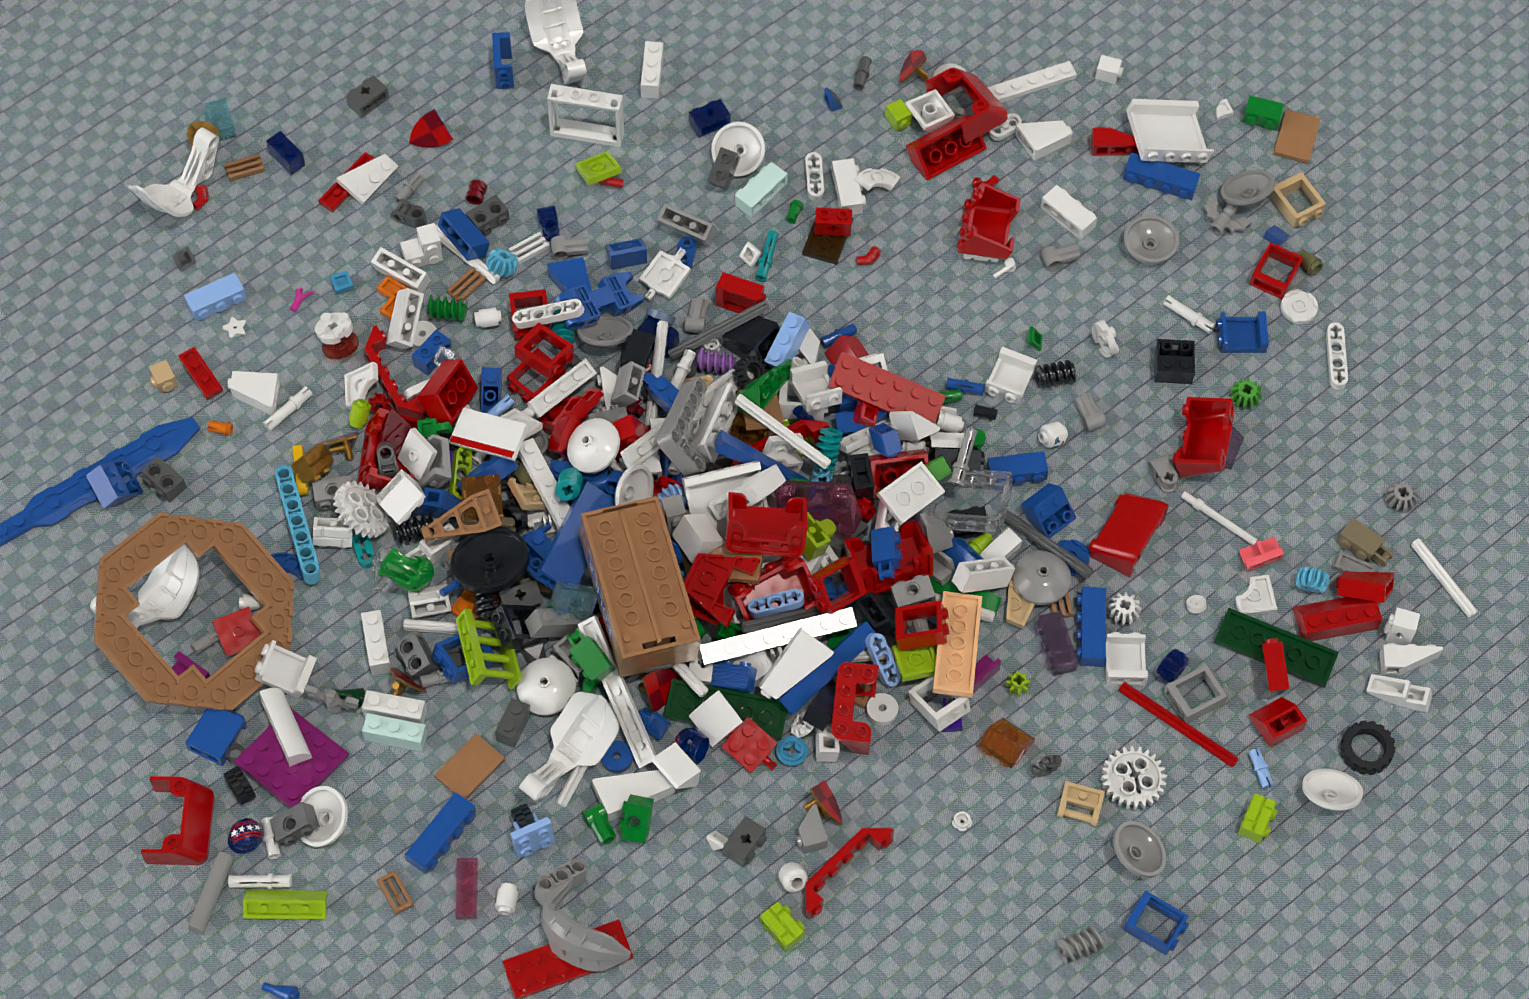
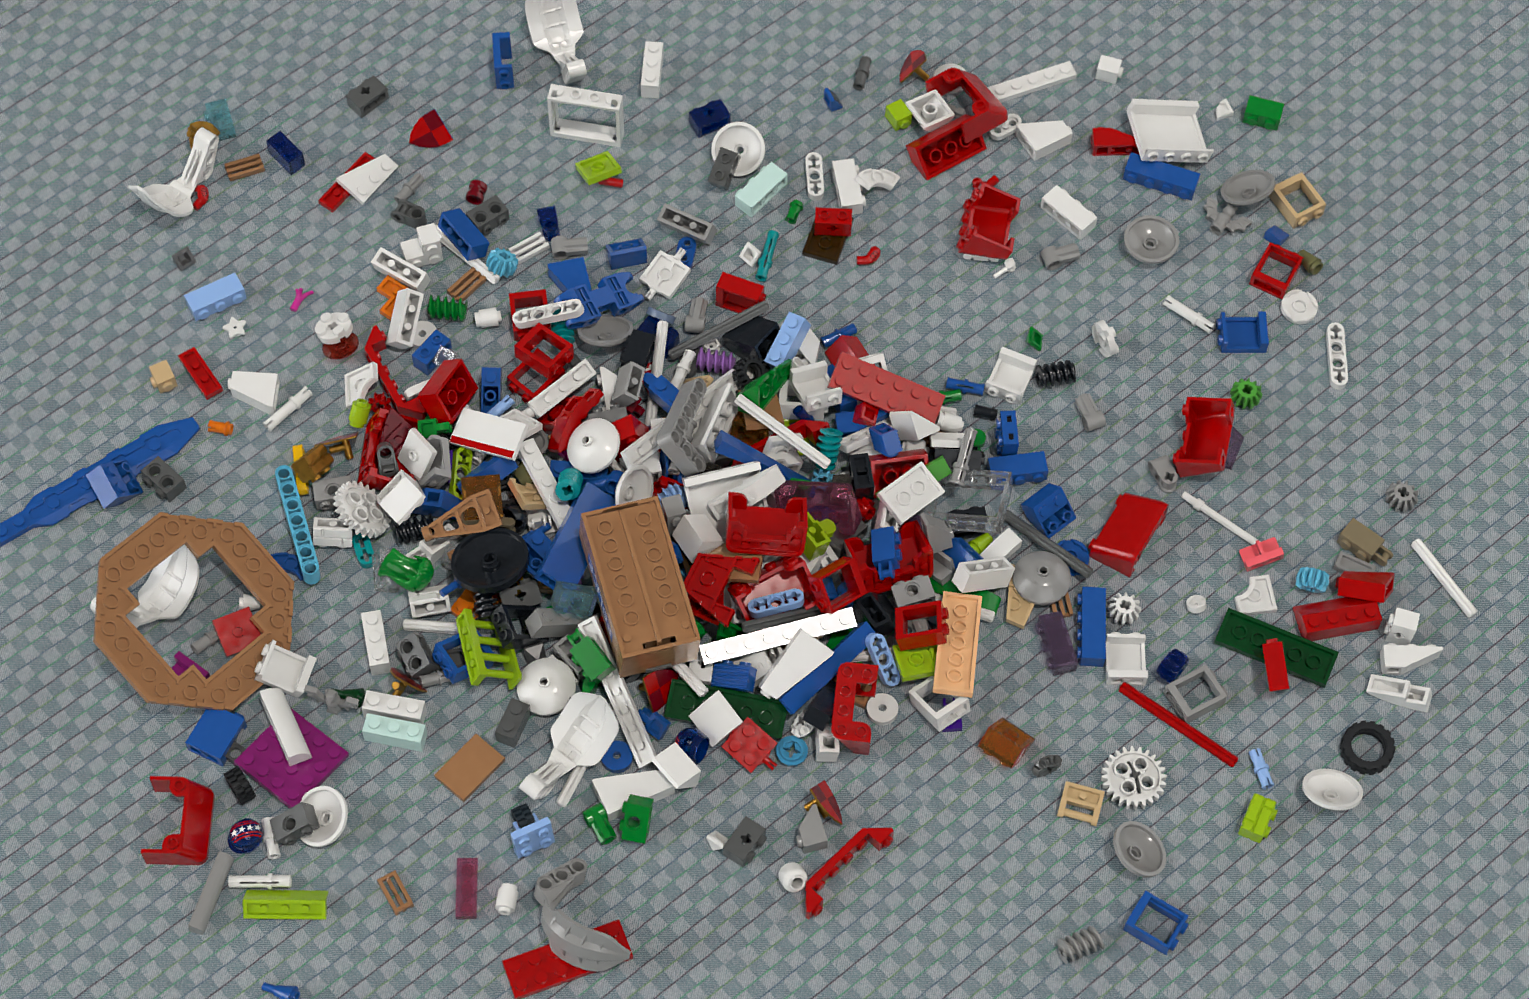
dark azure plate [330,271,354,295] -> none
blue brick [405,792,476,874] -> none
lime brick [759,901,805,952] -> none
white plate [952,812,972,831] -> none
magenta panel [973,655,1001,694] -> none
lime gear [1005,670,1031,697] -> none
white head [1038,422,1068,448] -> none
black slope [1154,339,1195,384] -> none
red slope [1248,697,1307,748] -> none
medium nougat tile [1273,109,1321,164] -> none
none -> blue piece [994,410,1019,456]

